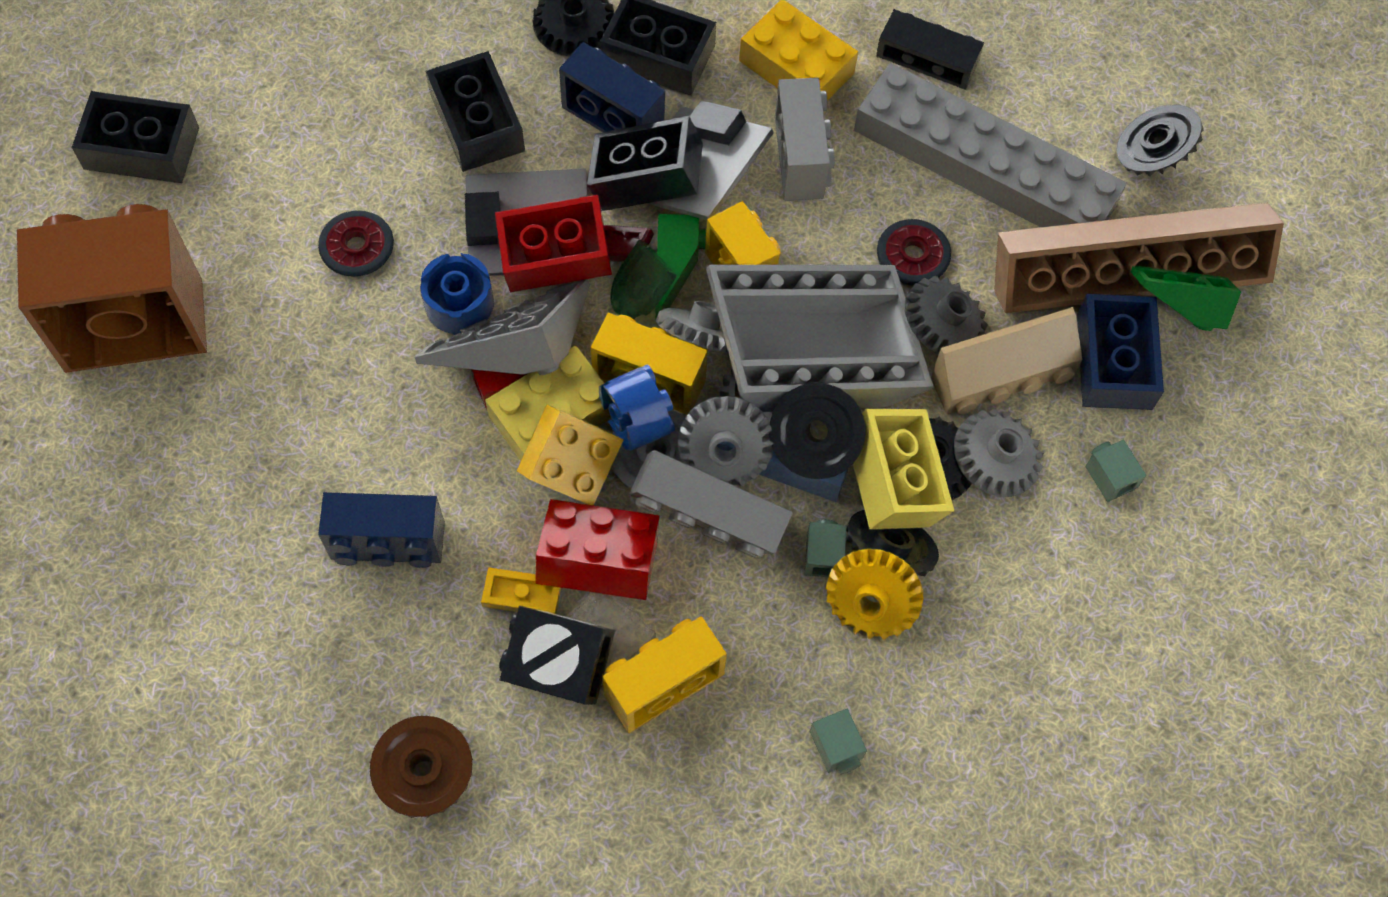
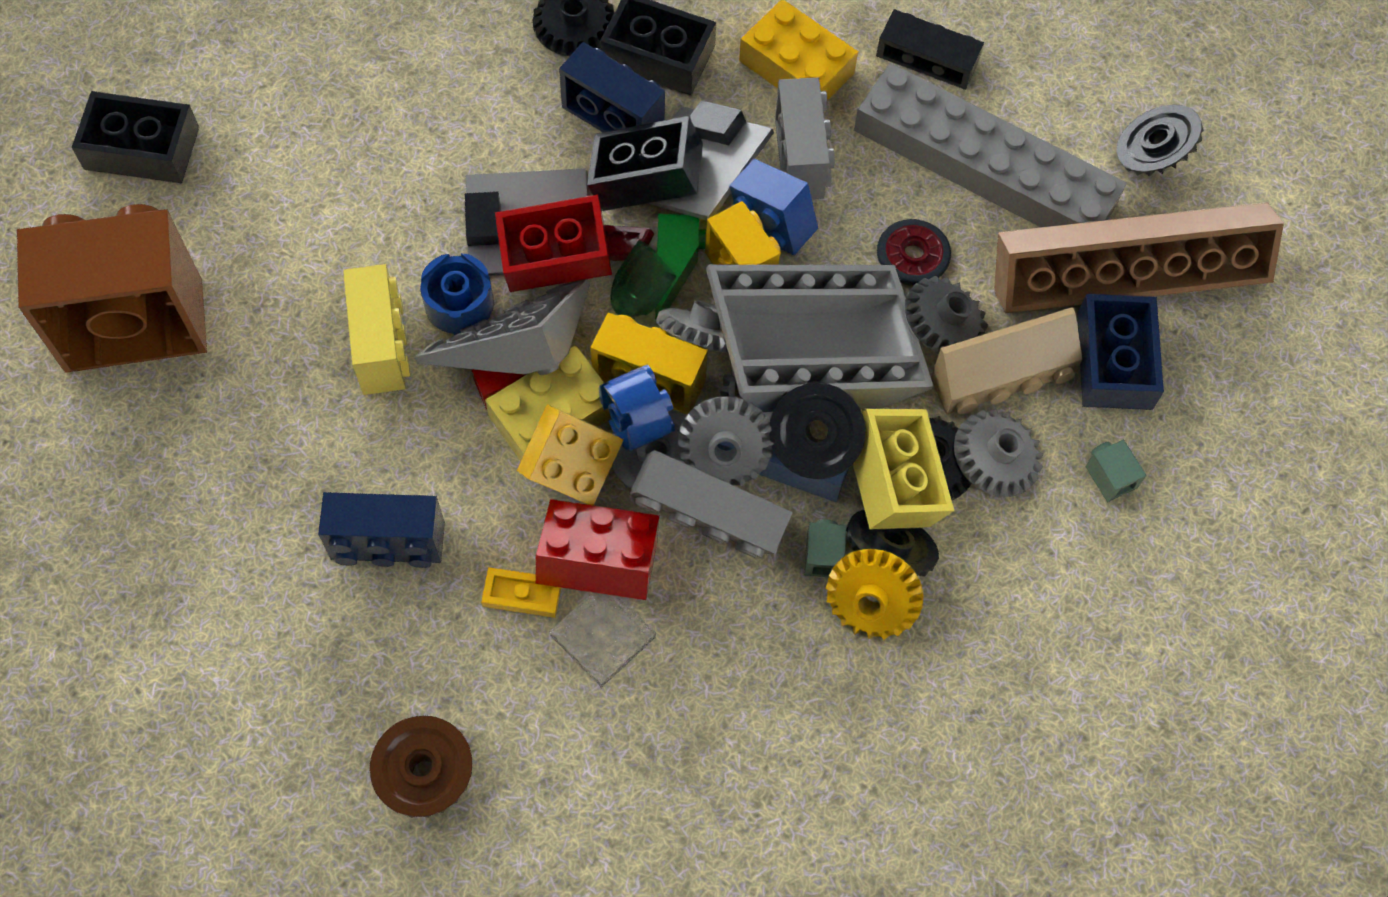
wheel [318,210,394,277] -> none
black brick [425,51,525,172] -> none
black brick [499,606,615,705] -> none
yellow brick [602,616,727,734] -> none
sand green brick [809,708,867,774] -> none
green slope [1130,265,1241,331] -> none
none -> light yellow brick [343,264,411,395]
none -> blue brick [729,158,818,256]

